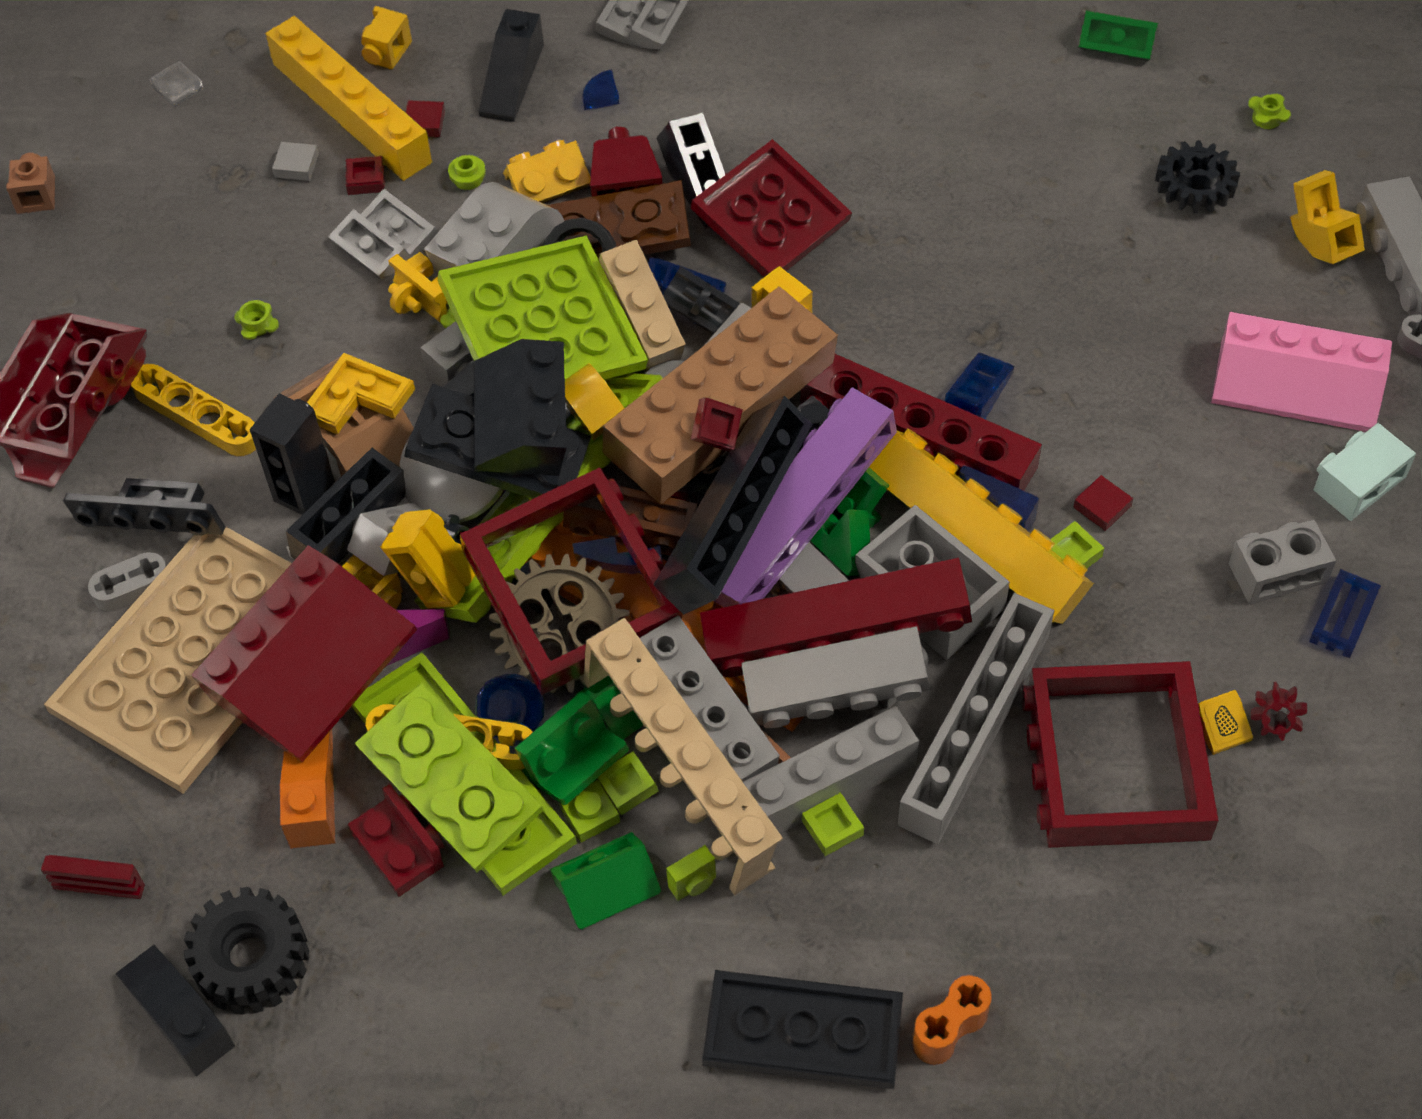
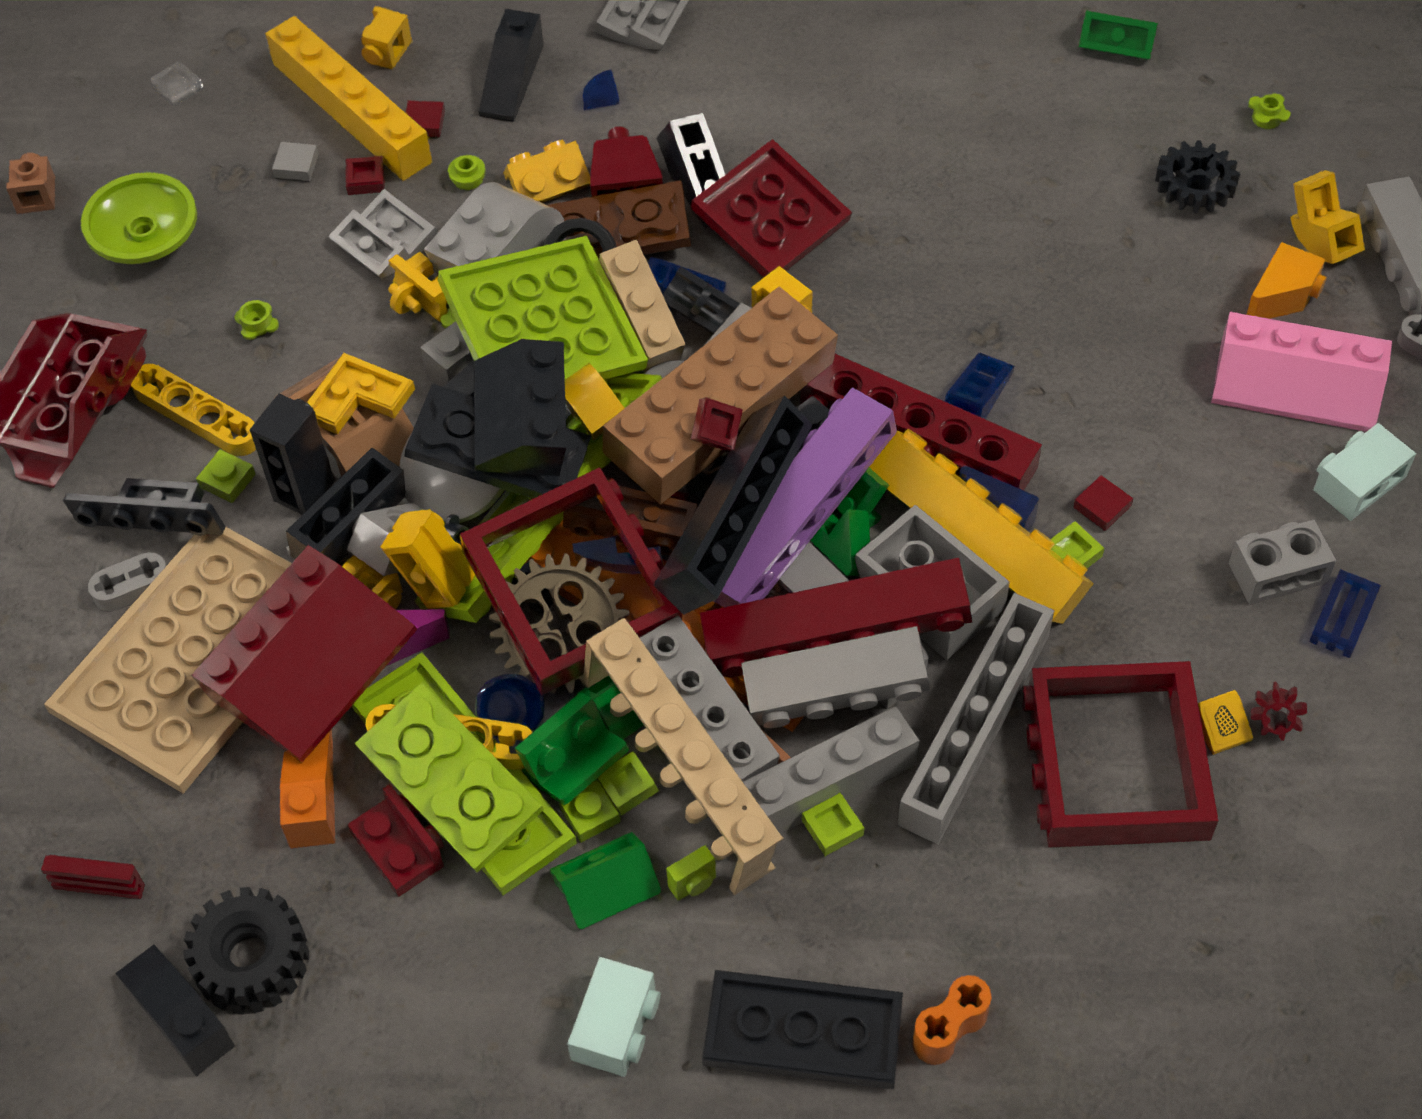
none -> lime dish [81,172,197,264]
none -> lime plate [196,449,256,503]
none -> light aqua brick [567,957,661,1077]
none -> light orange slope [1246,242,1327,319]

